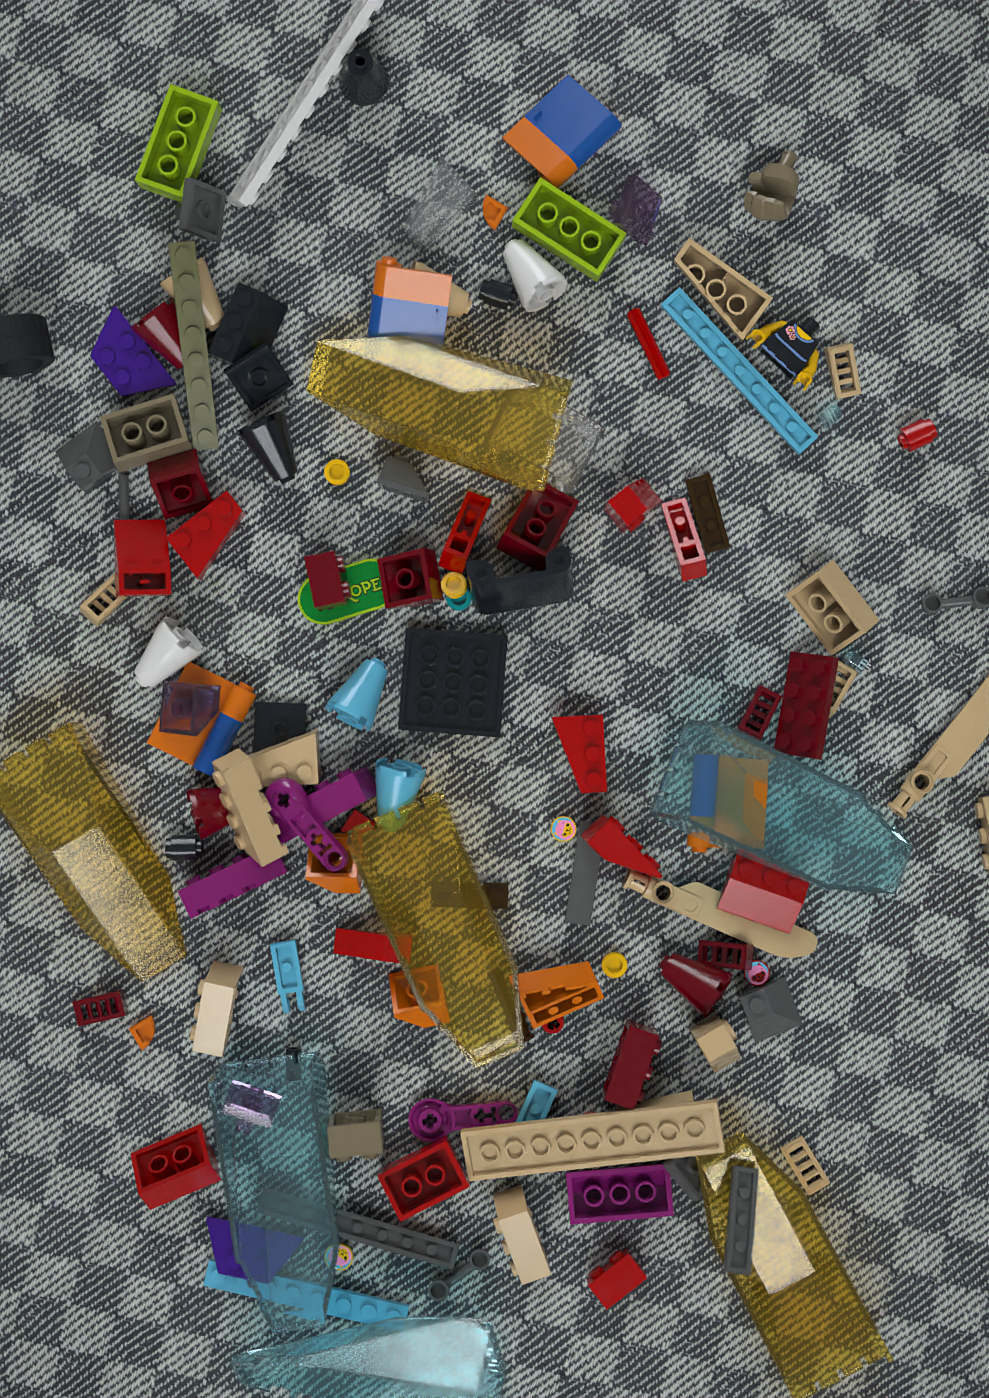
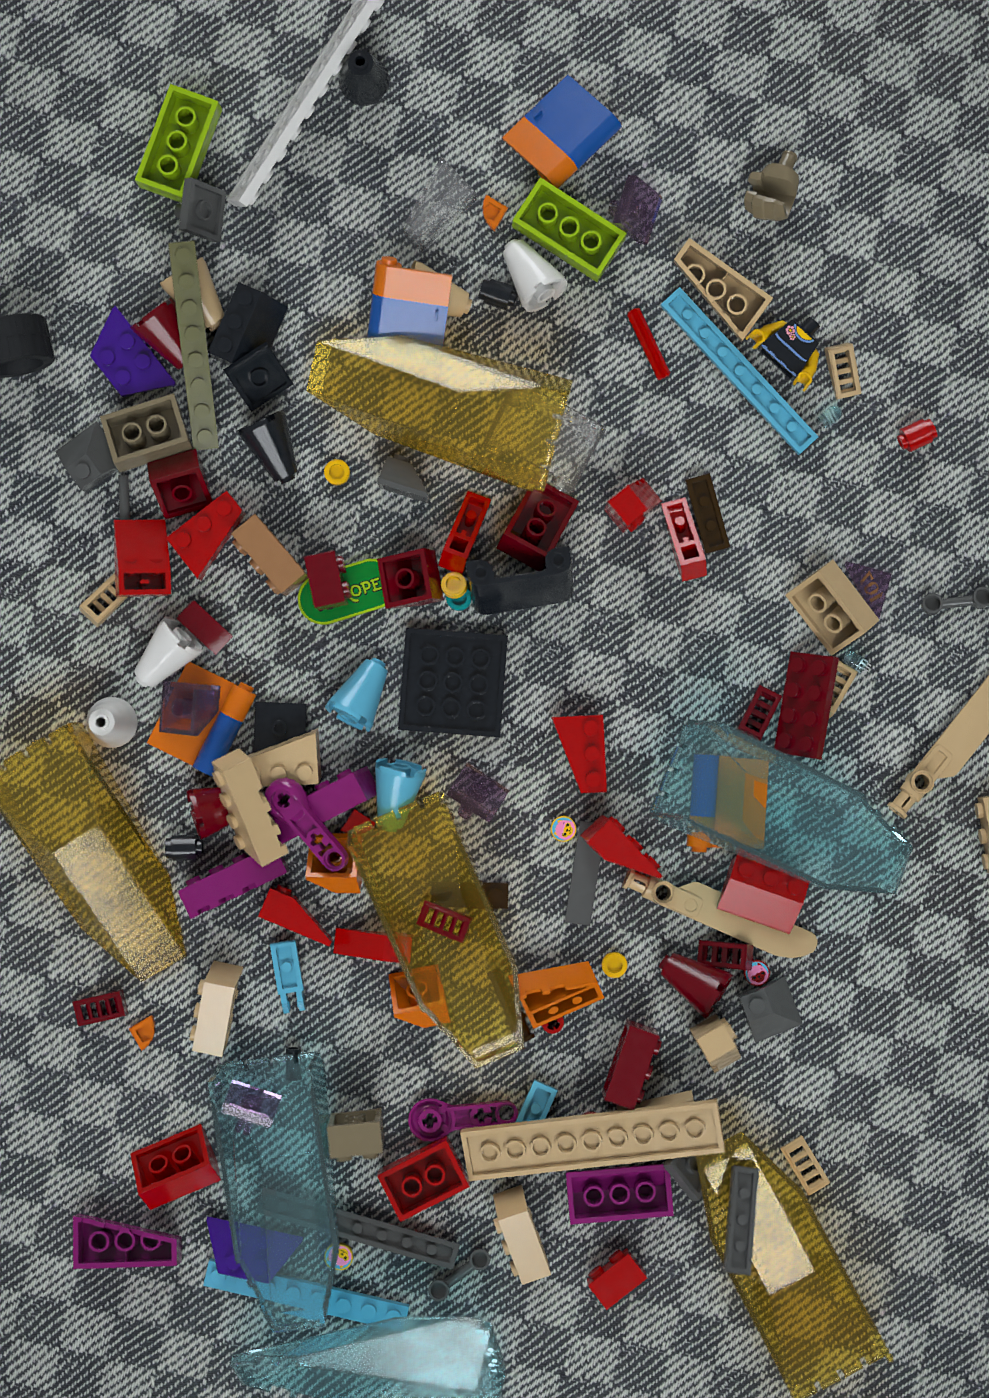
none -> magenta wedge [73,1213,182,1269]
none -> white cone [86,697,138,748]
none -> dark red slope [176,599,233,655]
none -> medium nougat brick [231,514,308,596]
none -> red slope [258,884,333,946]
none -> dark red slope [416,900,473,943]
none -> clear purple tile [446,763,510,823]
none -> clear purple tile [844,561,892,619]

